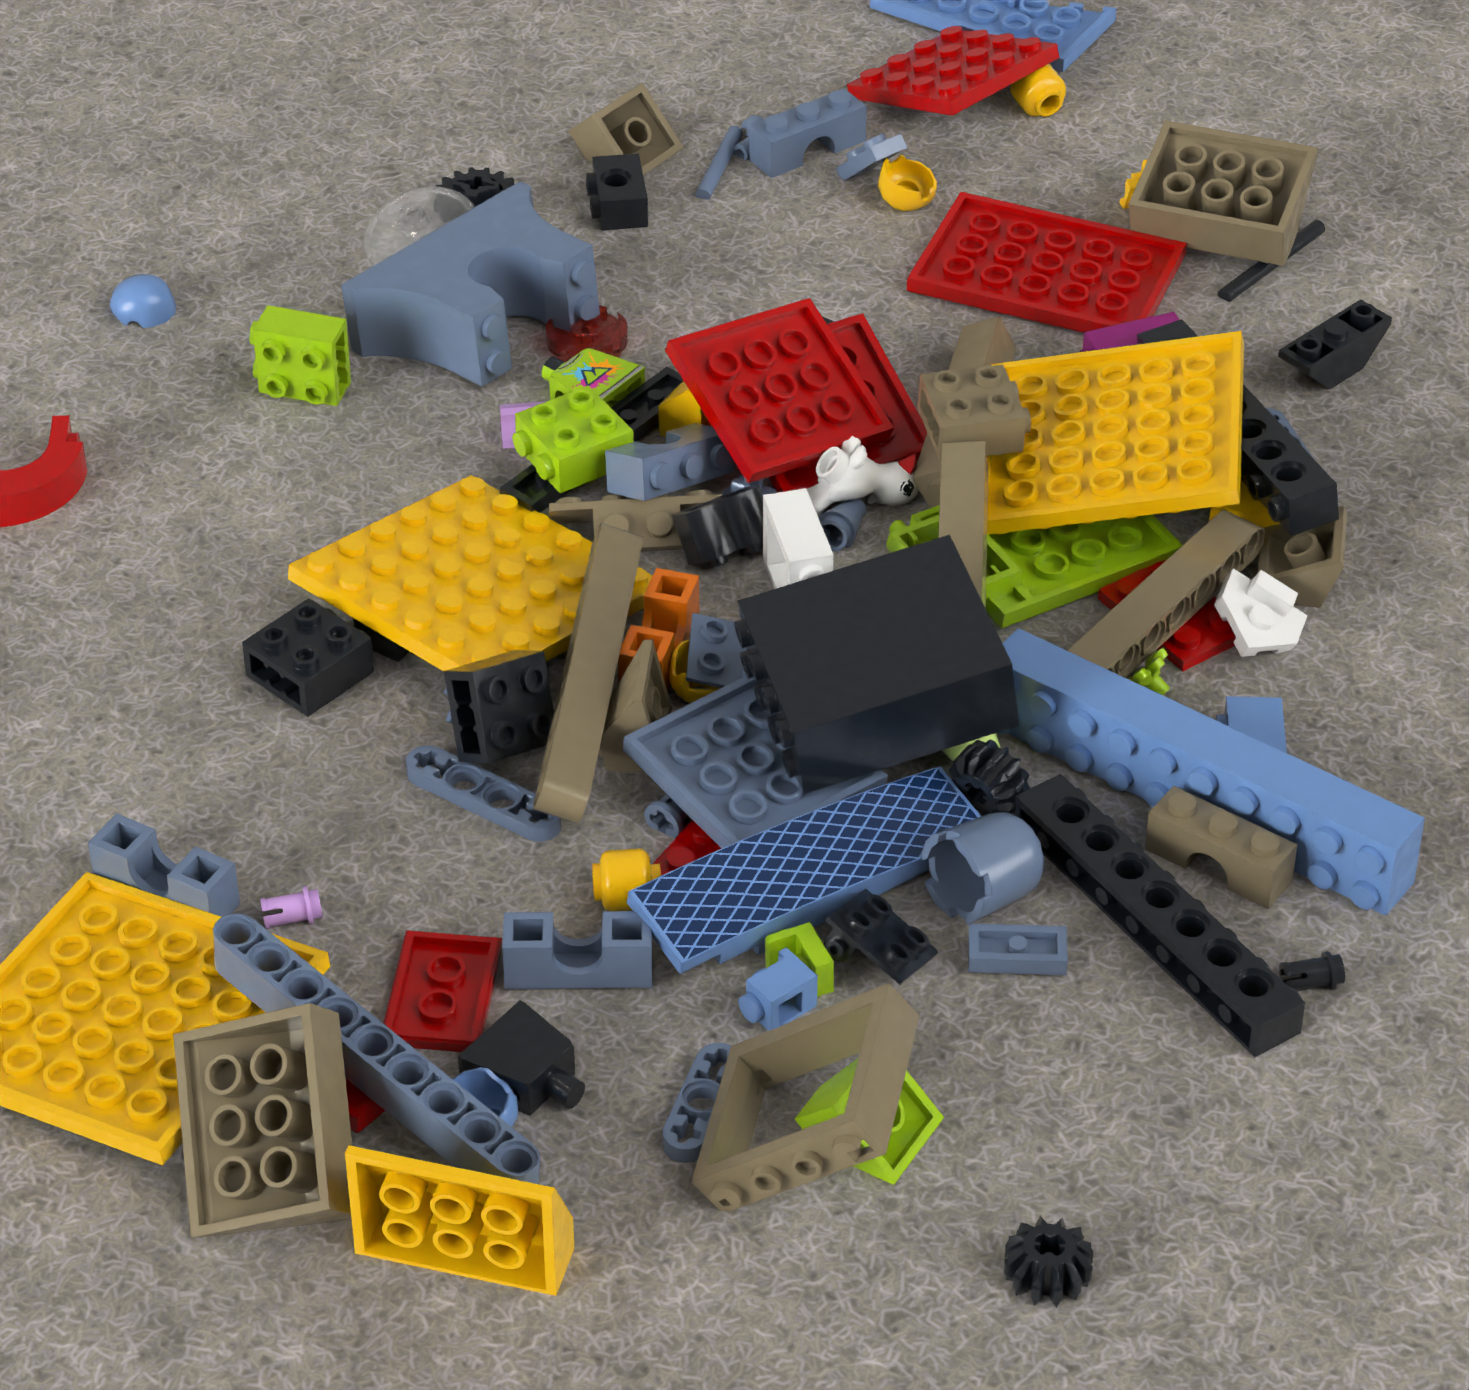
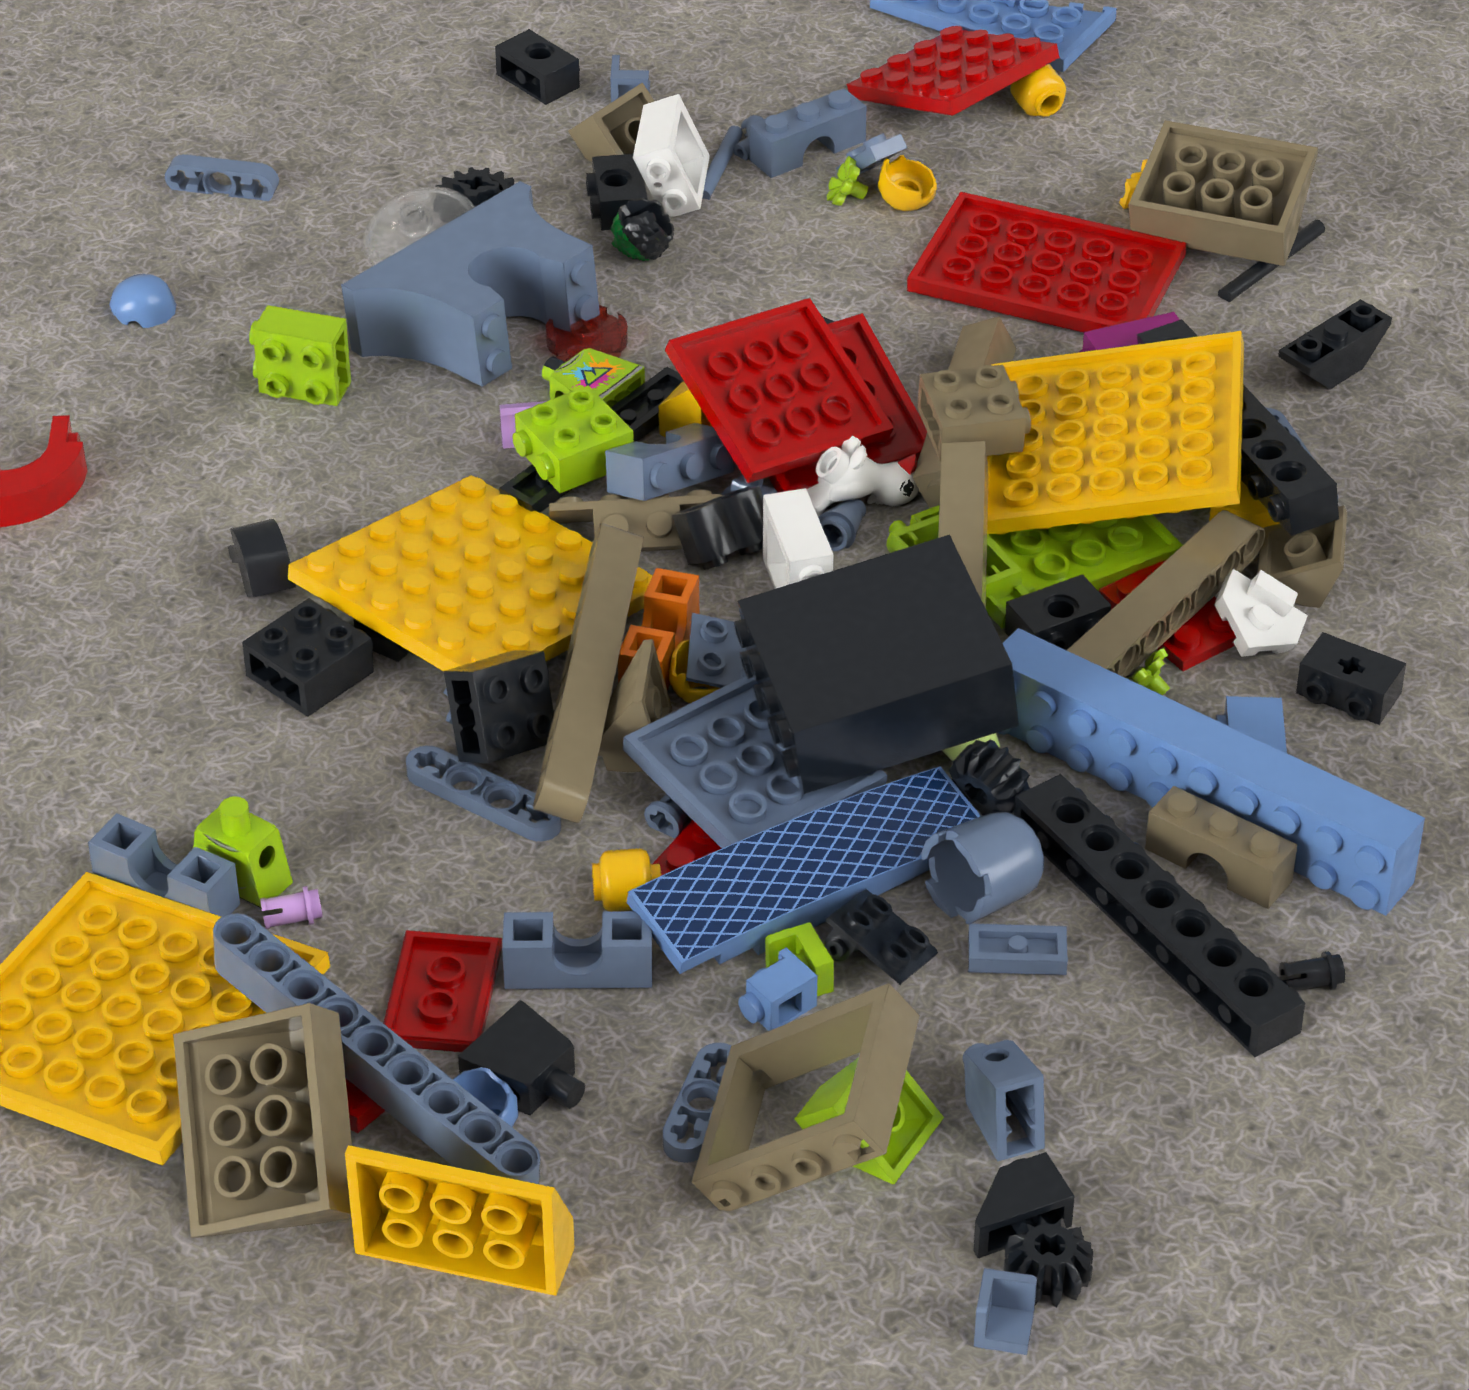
none -> sand blue beam [165,154,279,201]
none -> lime torso [194,796,293,910]
none -> black brick [228,519,296,597]
none -> black brick [495,29,580,105]
none -> sand blue panel [610,55,650,102]
none -> black piece [611,198,674,261]
none -> white window [633,94,710,217]
none -> lime plant [827,156,868,206]
none -> sand blue torso [963,1040,1045,1161]
none -> black slope [973,1152,1075,1258]
none -> sand blue panel [974,1268,1037,1355]
none -> black brick [1004,574,1111,651]
none -> black brick [1296,632,1406,725]

